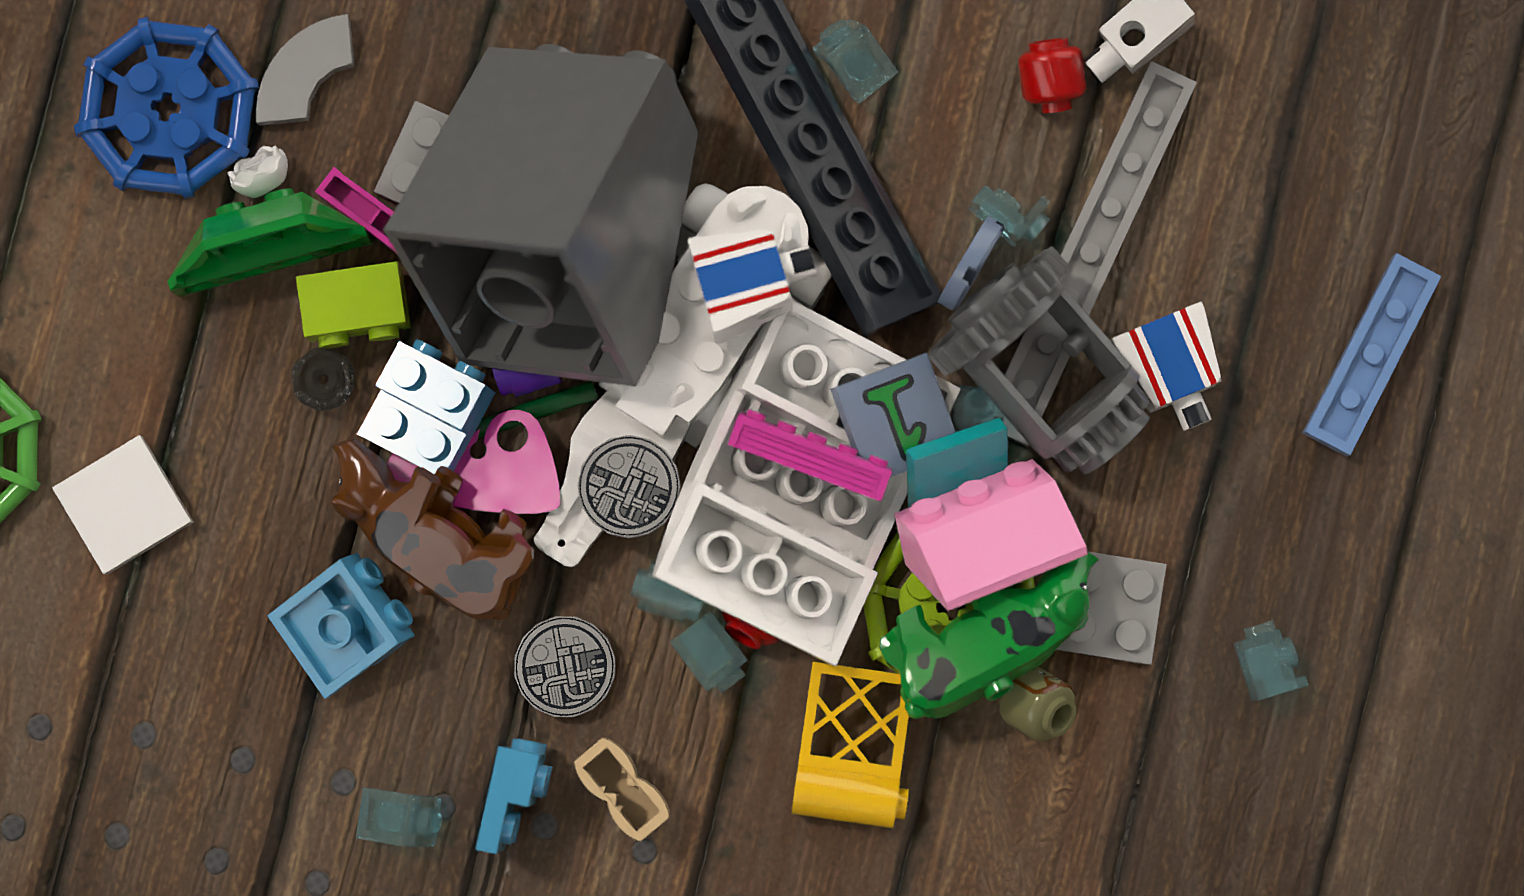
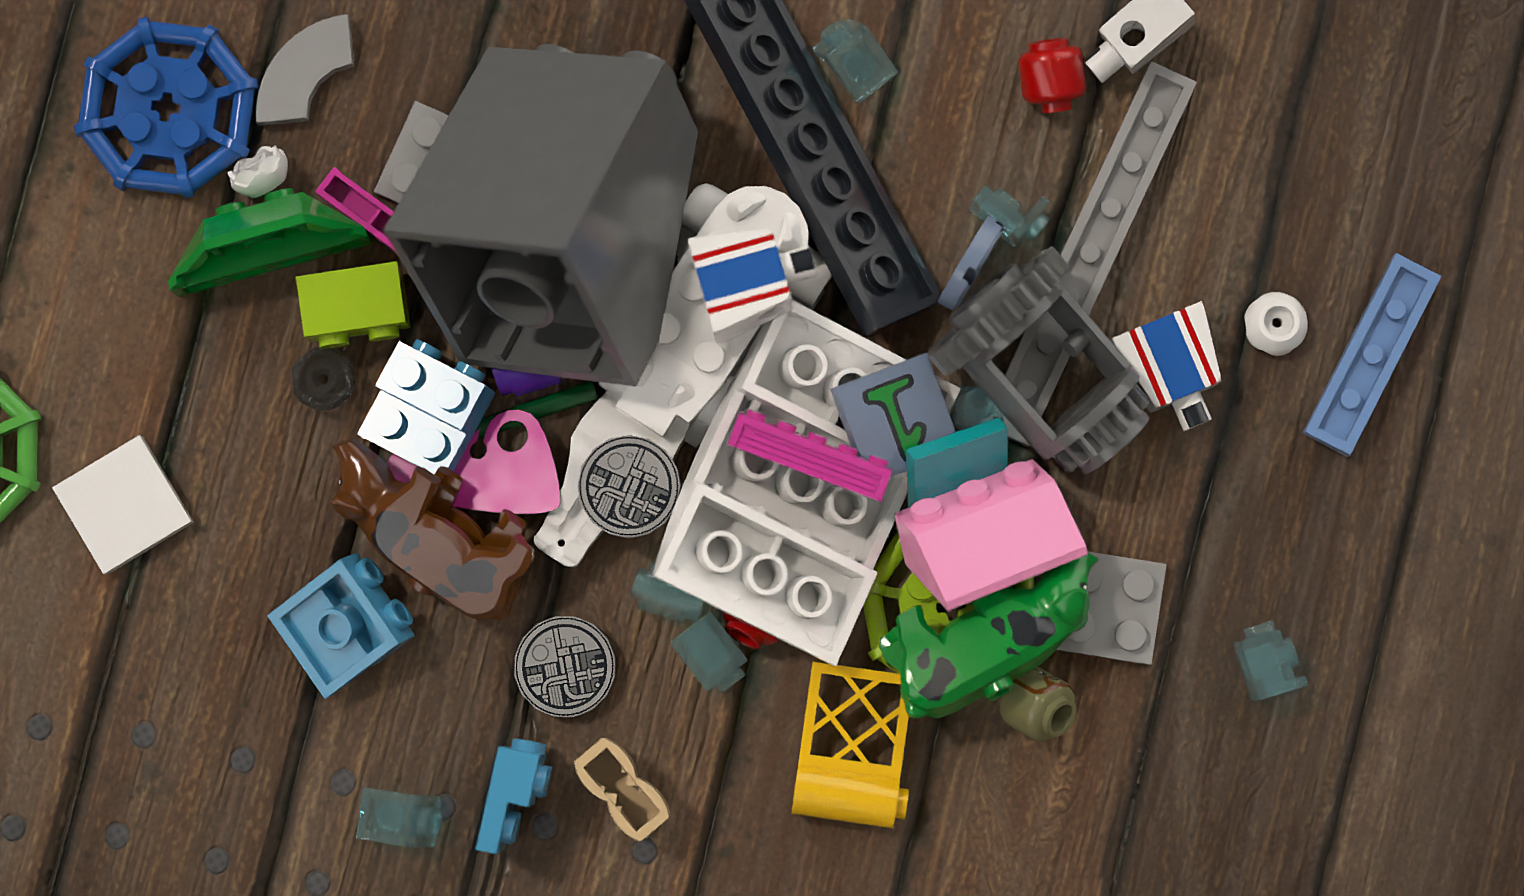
none -> white plate [1244,292,1308,356]

